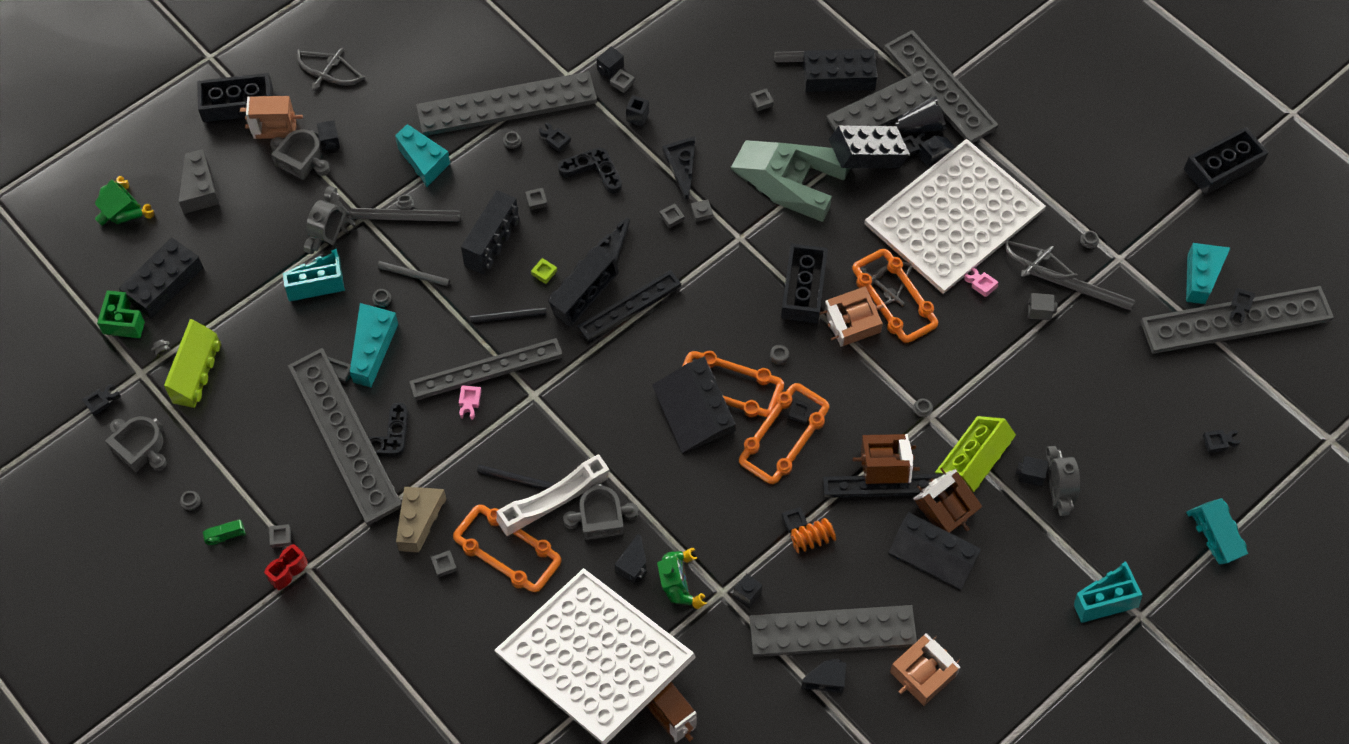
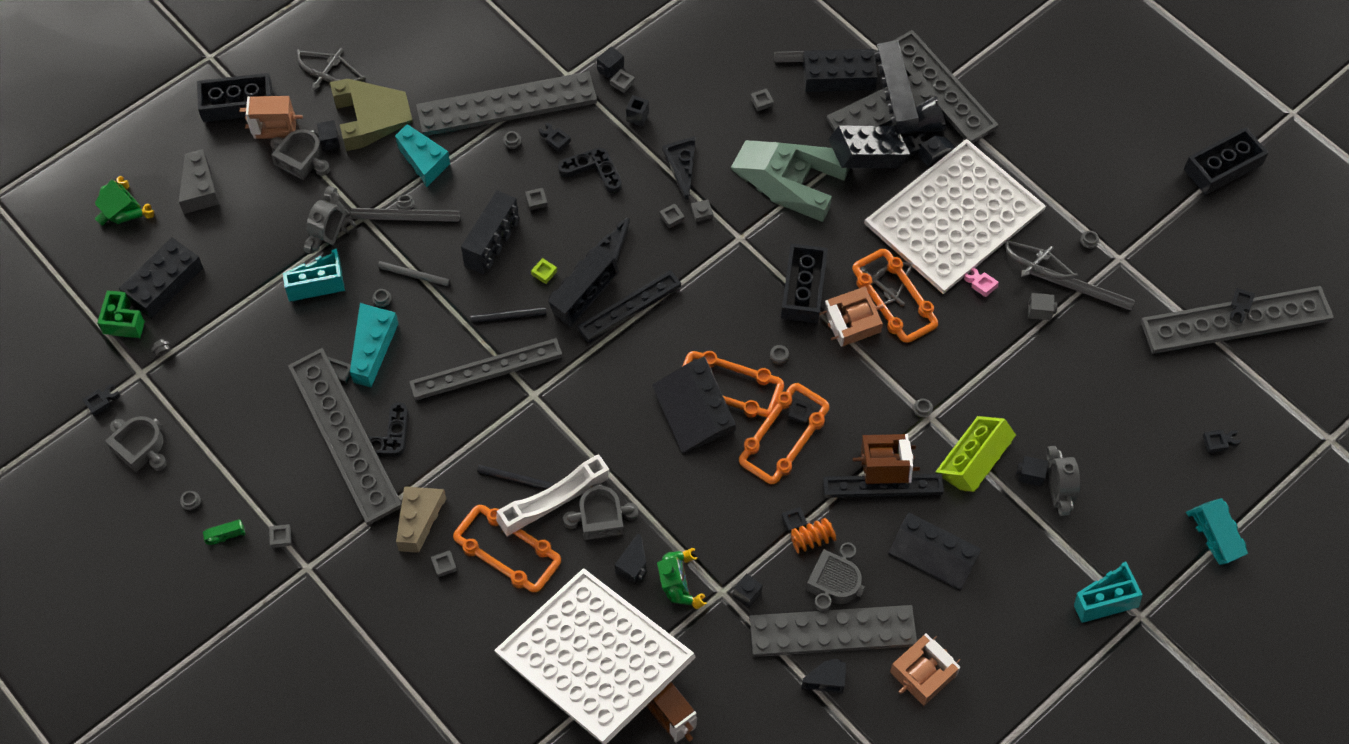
lime slope [164,319,221,408] -> none
red brick [264,544,308,590] -> none
bright pink plate [459,386,481,420] -> none
reddish brown piece [913,468,983,533] -> none
teal wedge [1186,243,1230,304] -> none
none -> olive wedge [330,79,413,151]
none -> dark grey piece [806,542,865,612]
none -> black brick [875,40,919,134]

